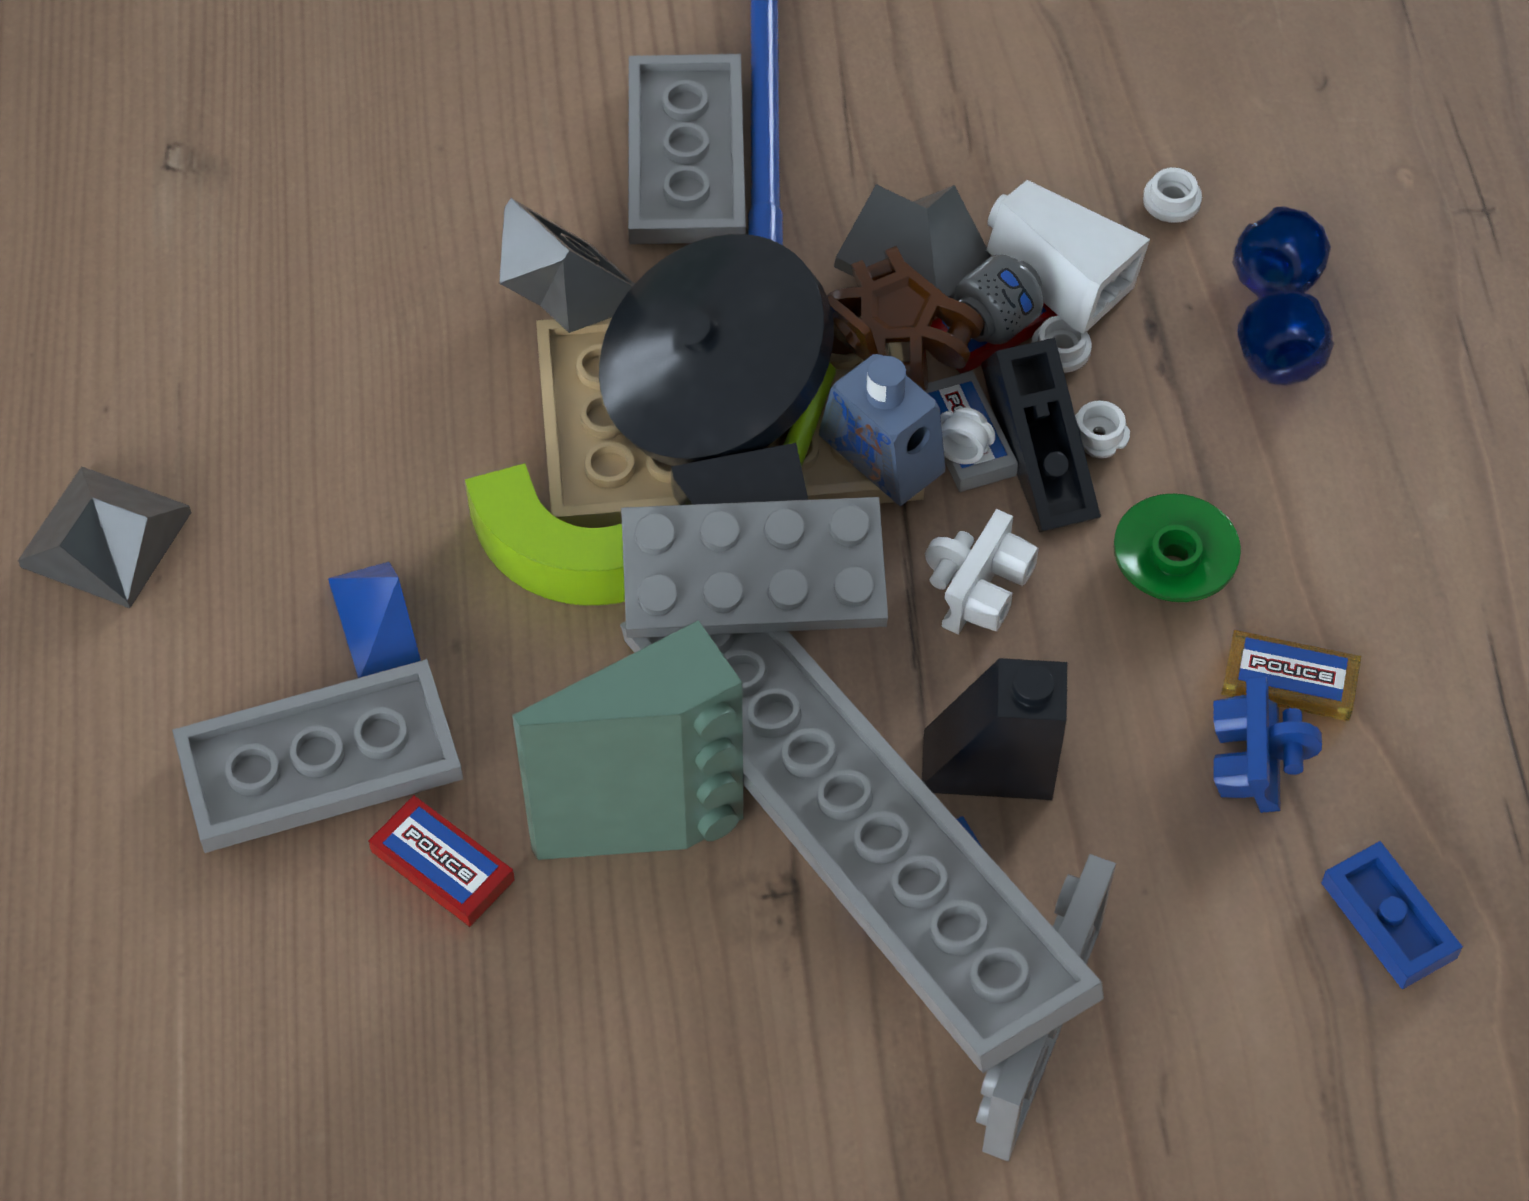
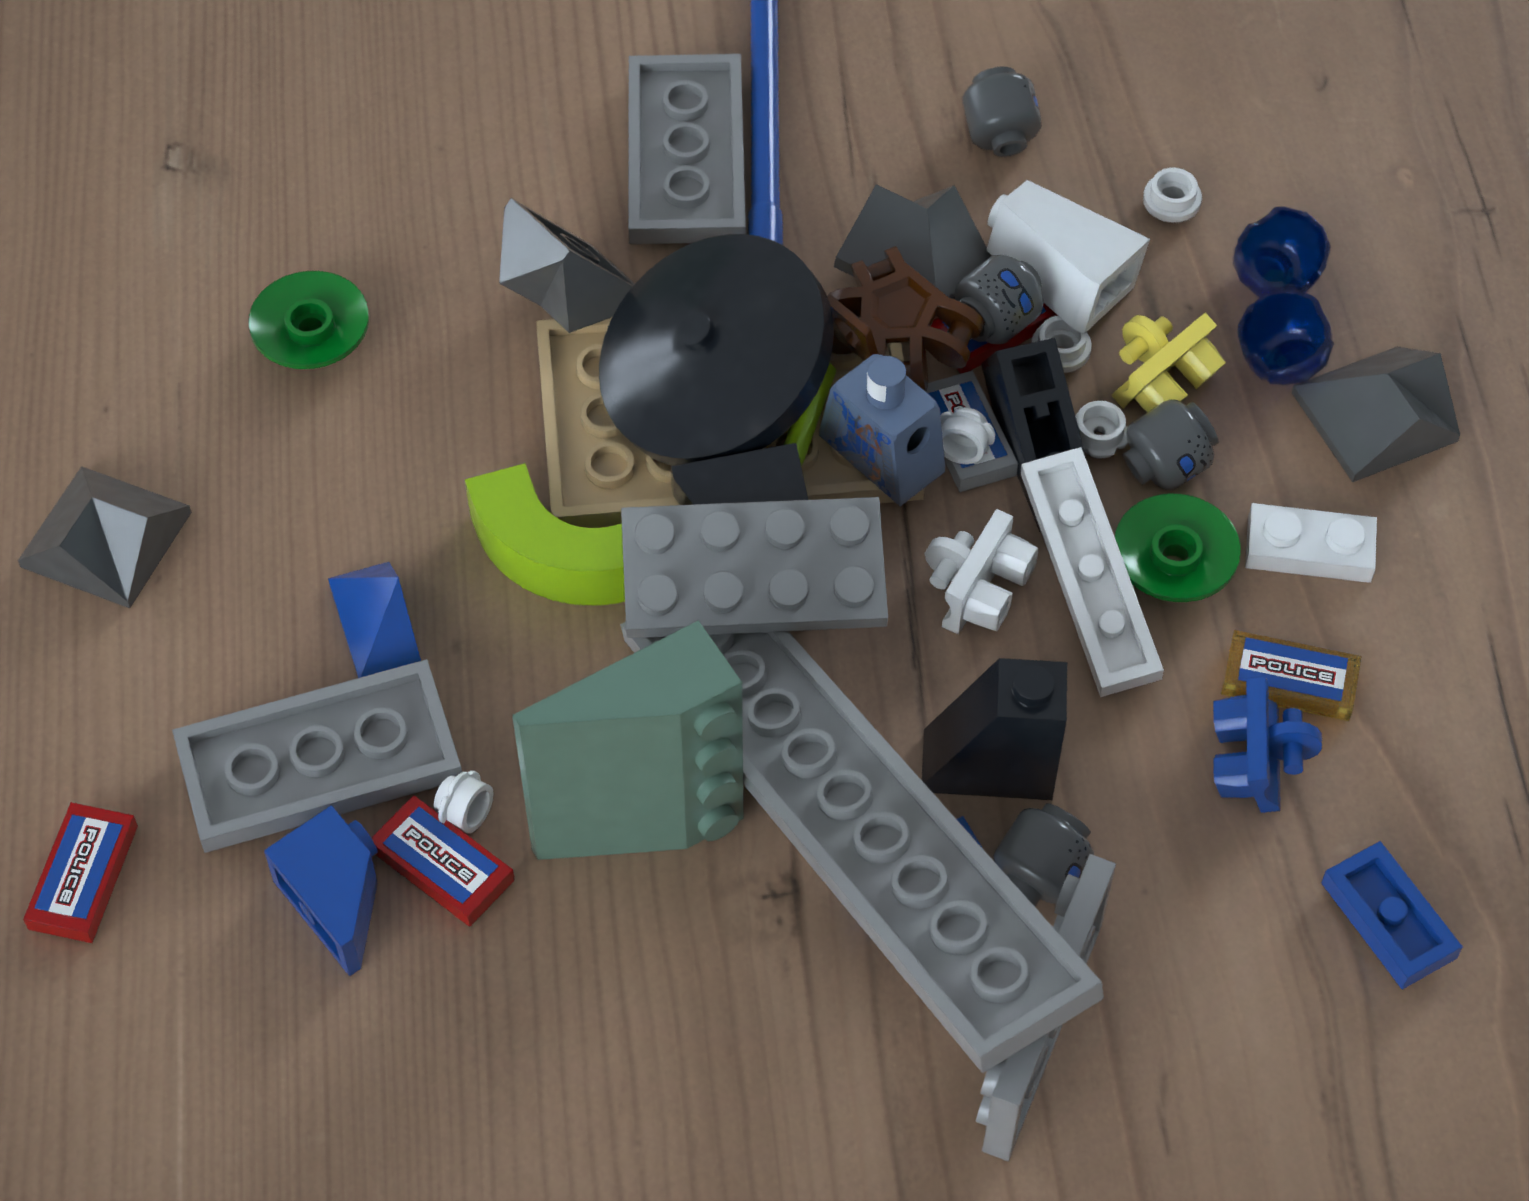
none -> tile [23,802,138,943]
none -> green dish [248,271,369,369]
none -> blue slope [264,805,378,976]
none -> white plate [434,770,493,834]
none -> dark grey head [962,67,1042,157]
none -> dark grey head [993,803,1094,907]
none -> white plate [1021,447,1164,697]
none -> light yellow hips [1111,312,1226,412]
none -> dark grey head [1123,399,1219,491]
none -> white plate [1245,503,1377,583]
none -> dark grey slope [1291,346,1460,482]

